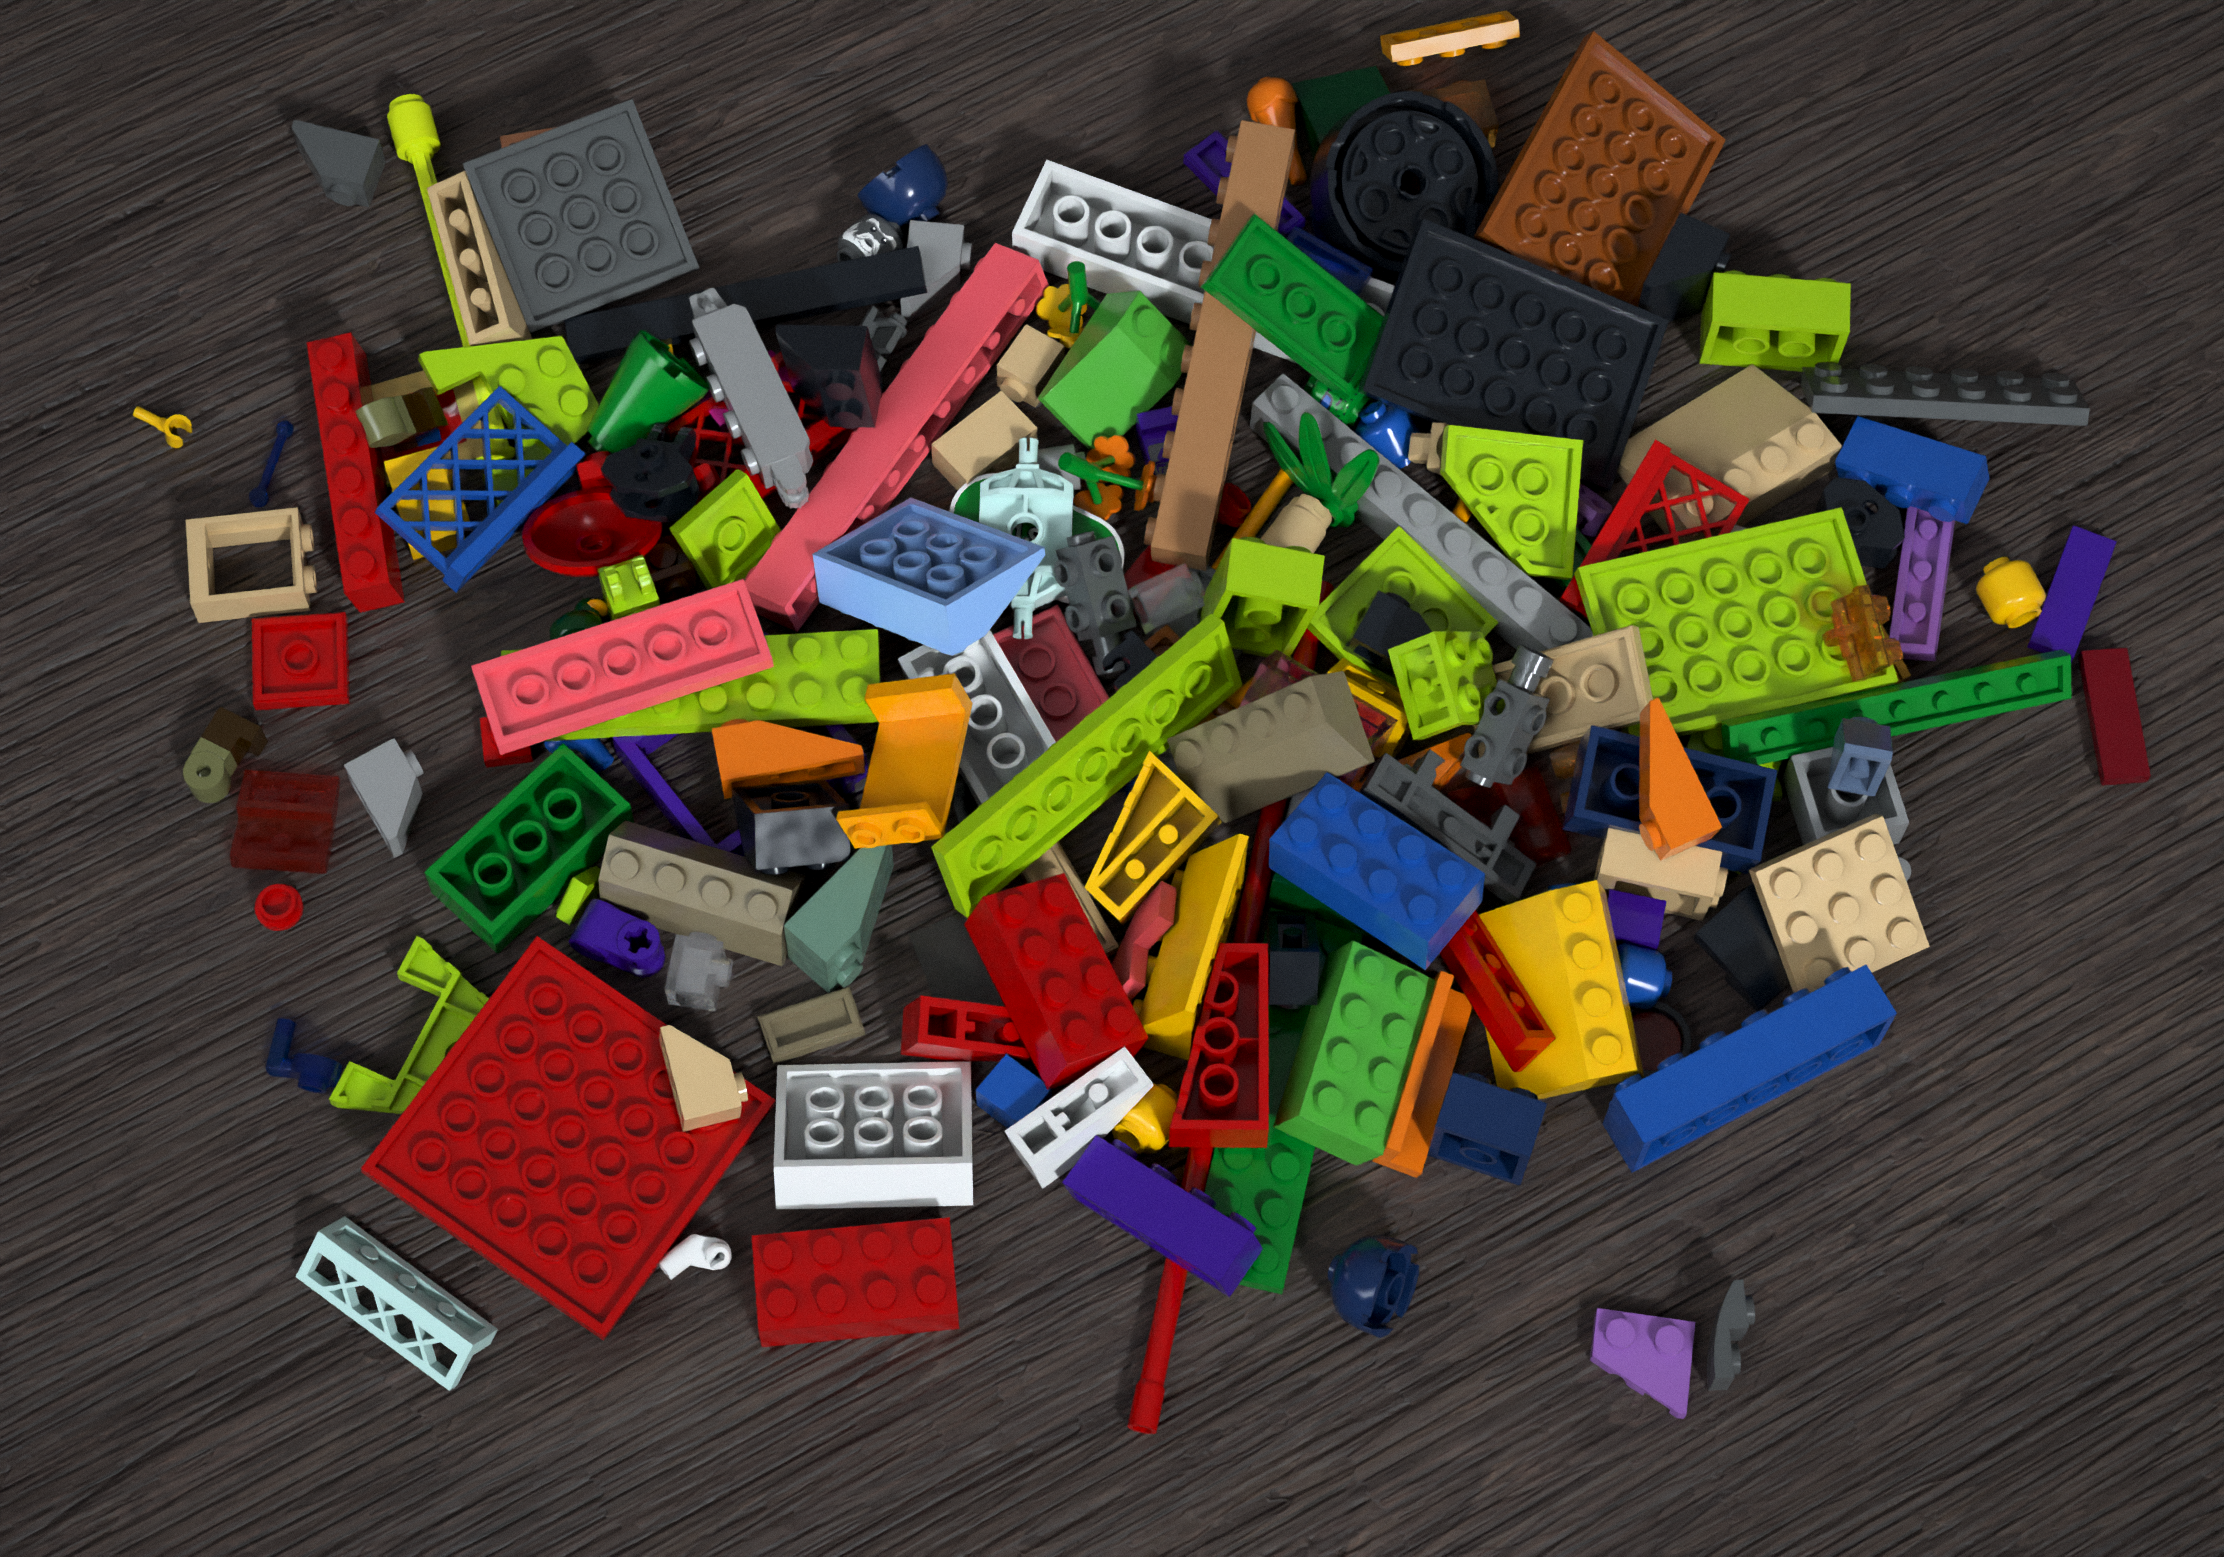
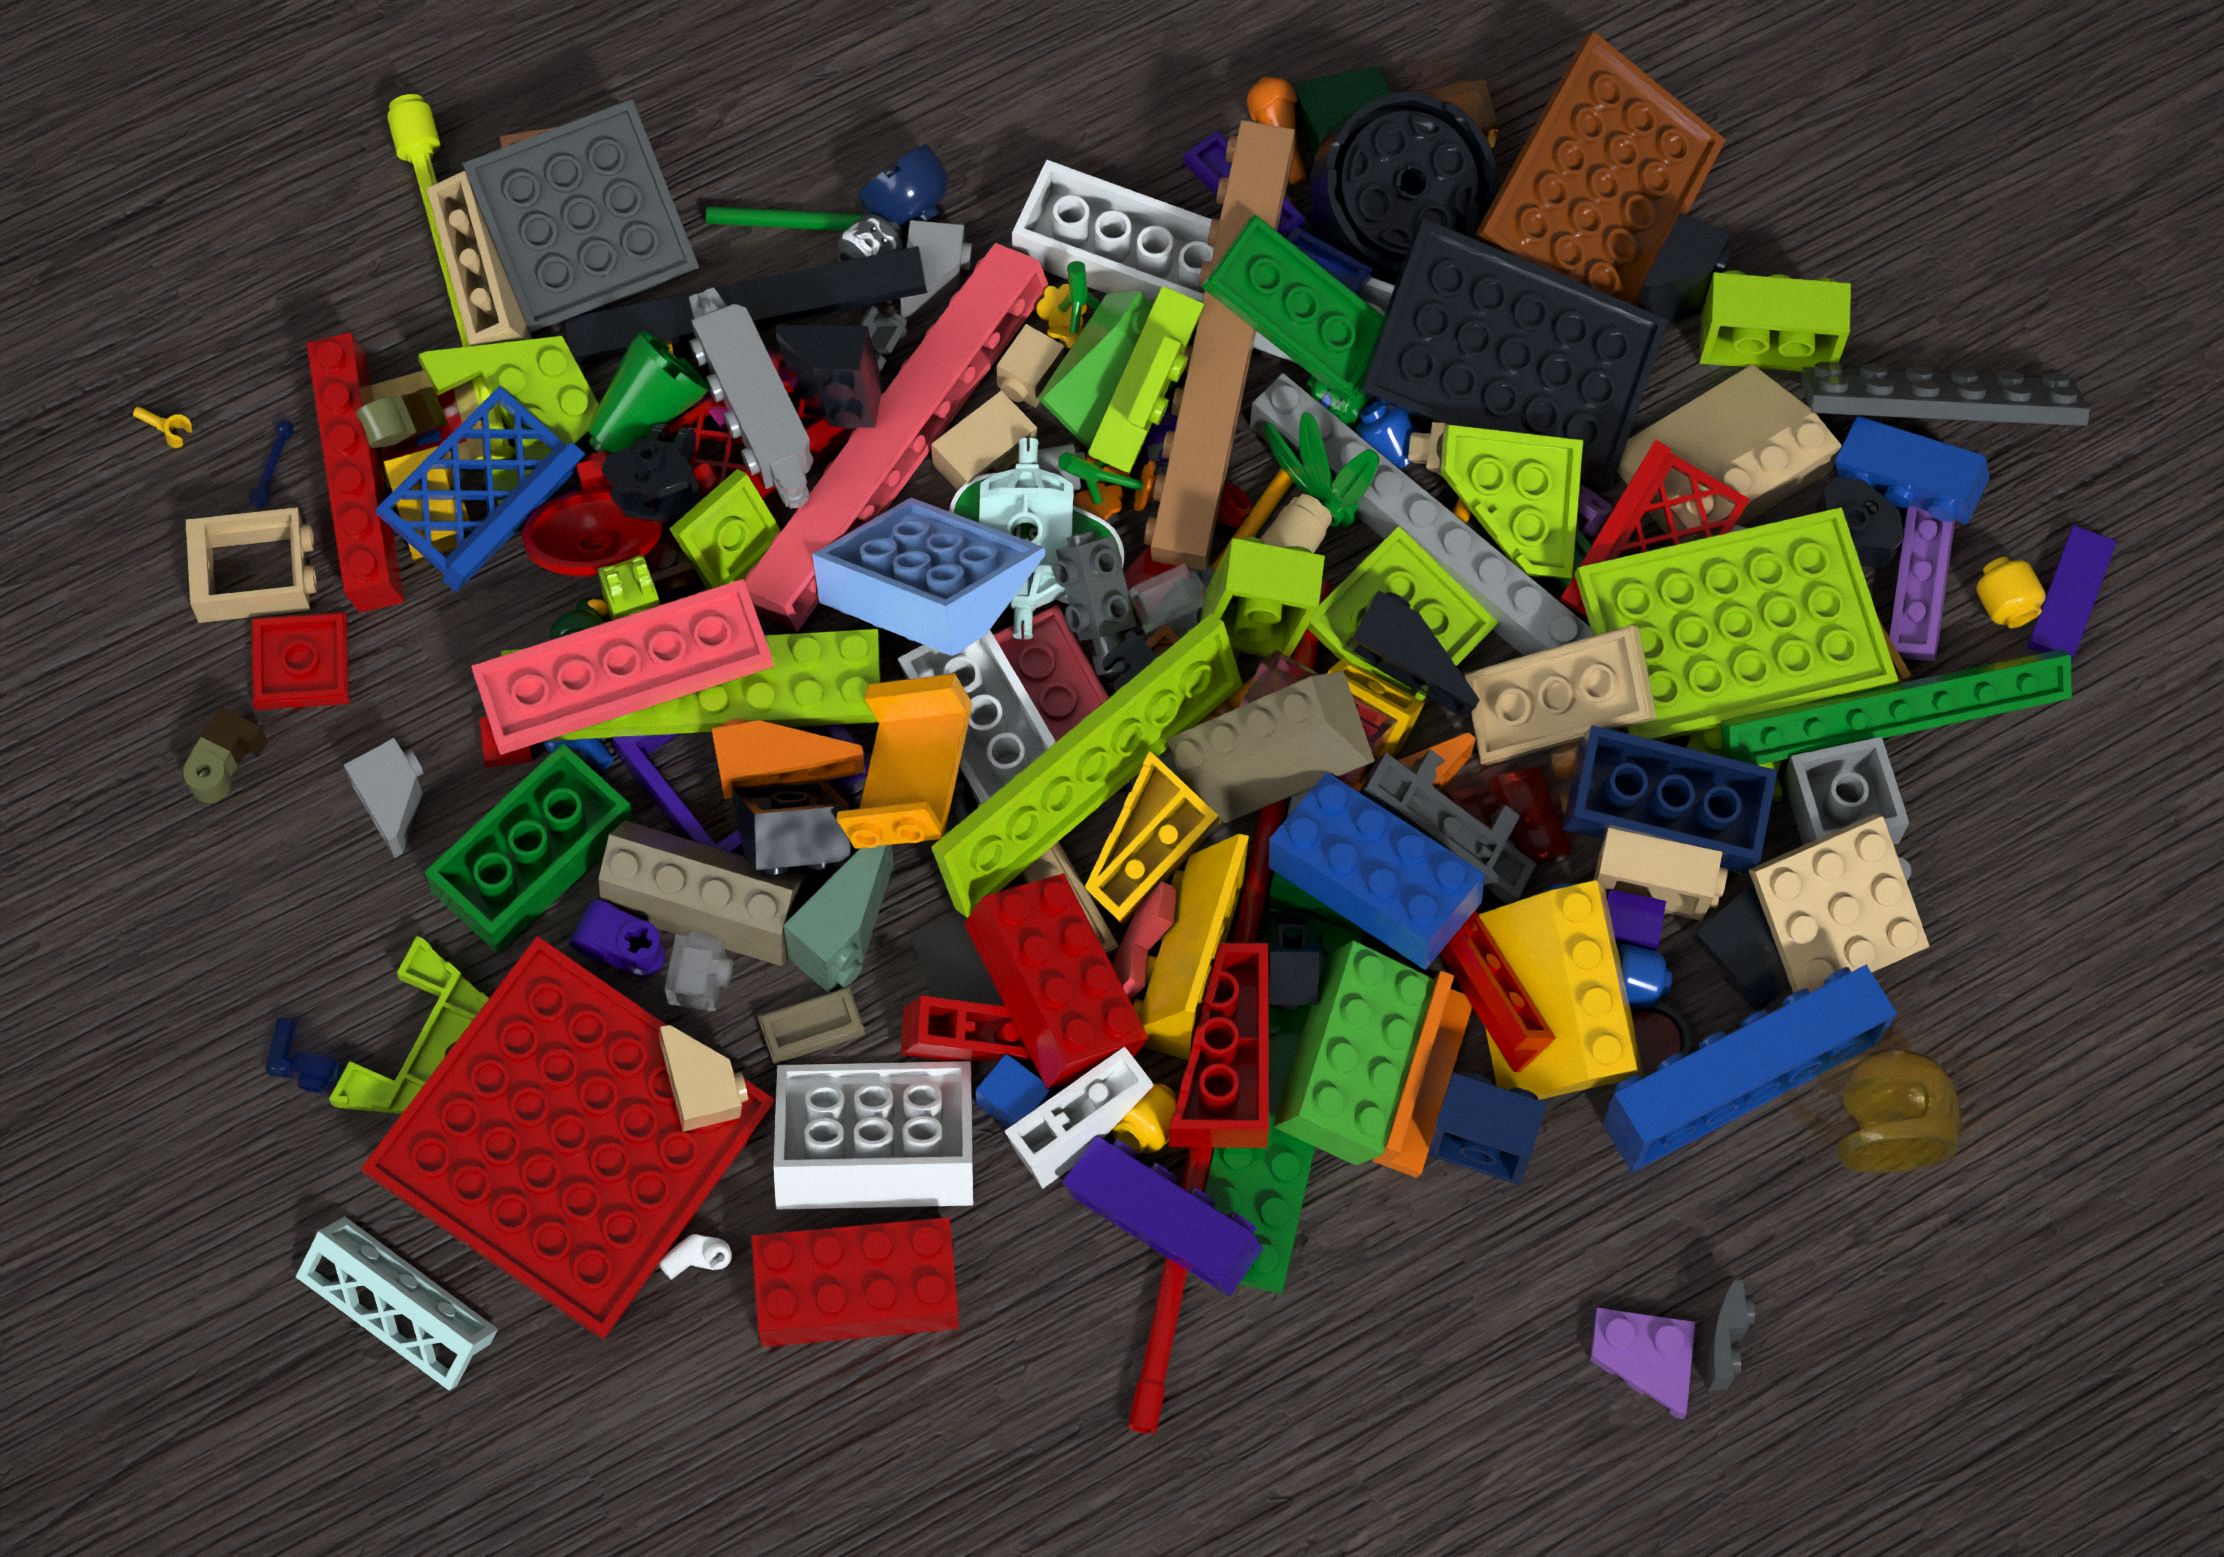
clear red slope [230,770,340,874] -> none
red plate [254,884,304,931] -> none
dark grey slope [291,119,386,207] -> none
lime tile [556,866,601,925] -> none
dark blue cylinder [1328,1235,1419,1338] -> none
light orange plate [1380,10,1520,66] -> none
lime bracket [1388,631,1505,740] -> none
dark grey brick [1460,645,1554,788] -> none
orange slope [1639,697,1722,861] -> none
clear orange hips [1822,585,1903,682] -> none
sand blue slope [1827,717,1893,797] -> none
dark red tile [2078,648,2151,786] -> none
none -> green bar [706,206,865,231]
none -> lime bracket [1088,287,1205,474]
none -> clear yellow piece [1836,1048,1961,1174]

